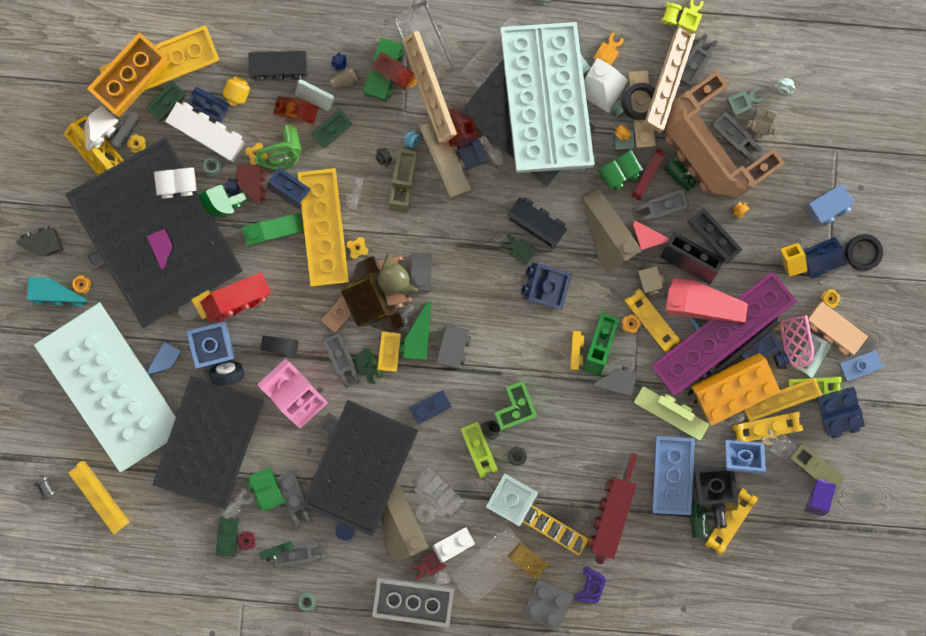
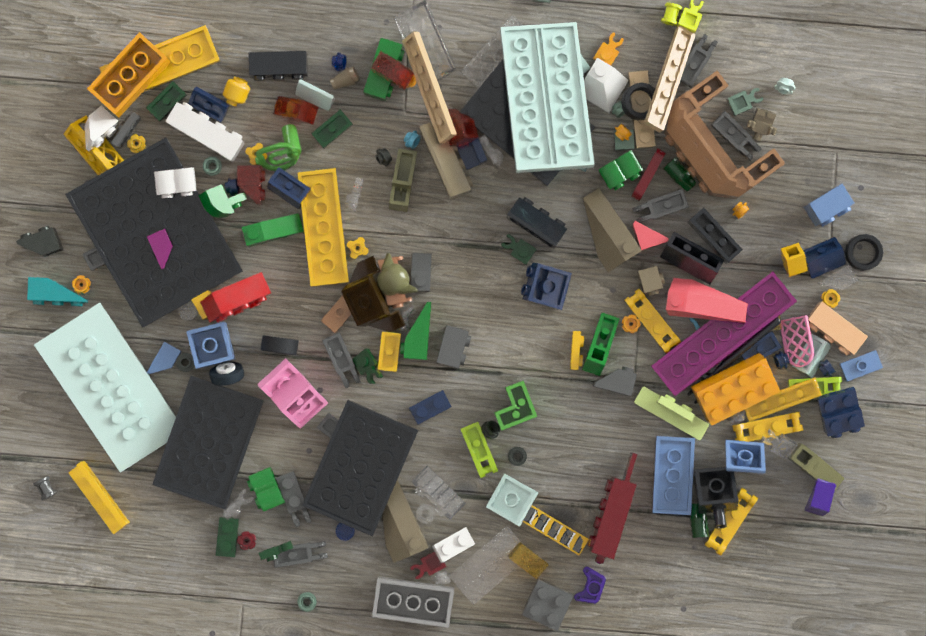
none -> pearl dark grey plate [176,353,195,372]
none -> dark blue plate [819,359,836,377]

